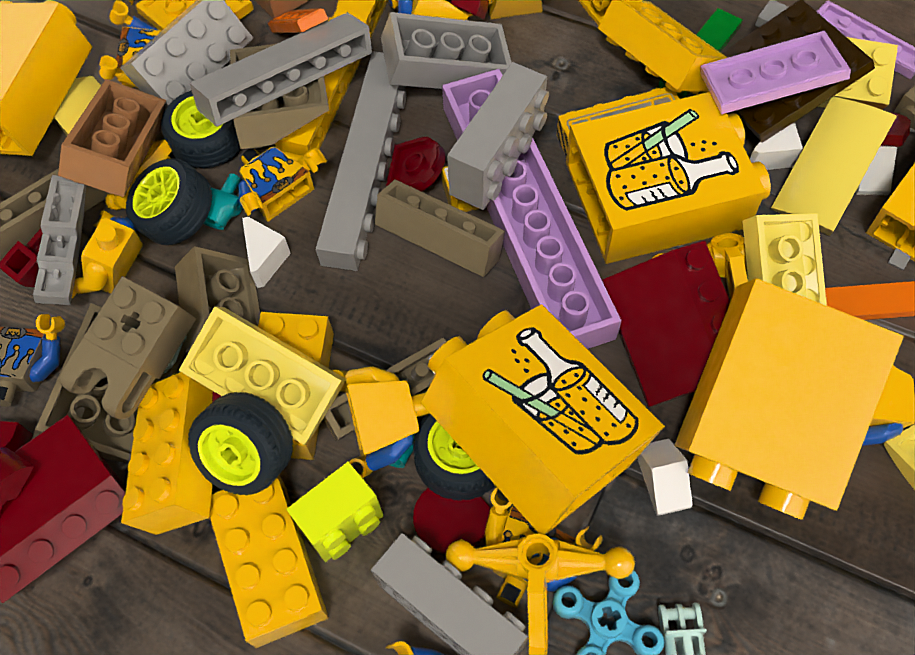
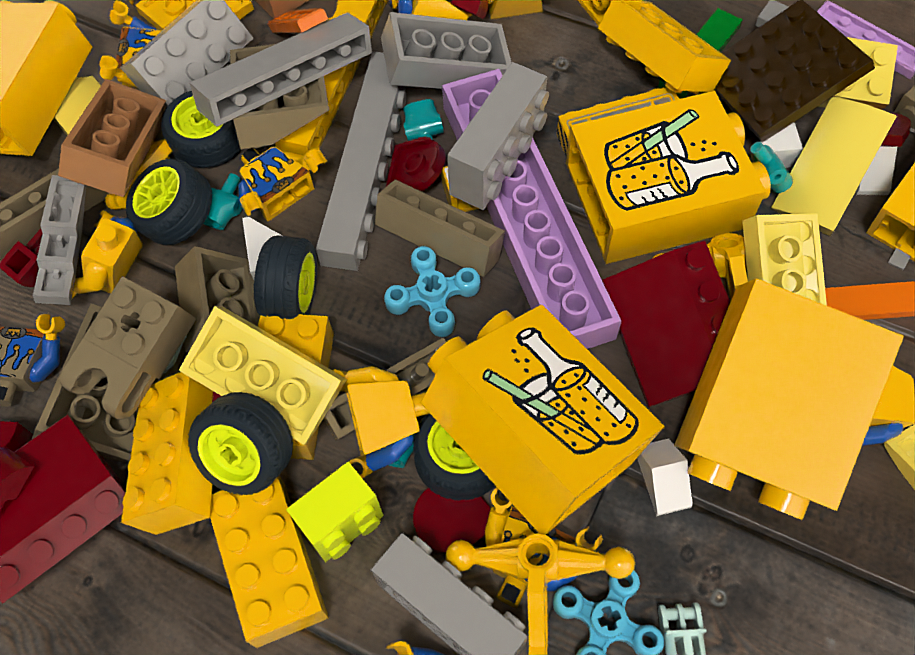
lavender tile [700,31,851,114] -> none
none -> black wheel [254,235,317,319]
none -> medium azure gear [384,246,481,337]
none -> teal piece [403,99,444,141]
none -> teal piece [750,142,793,193]

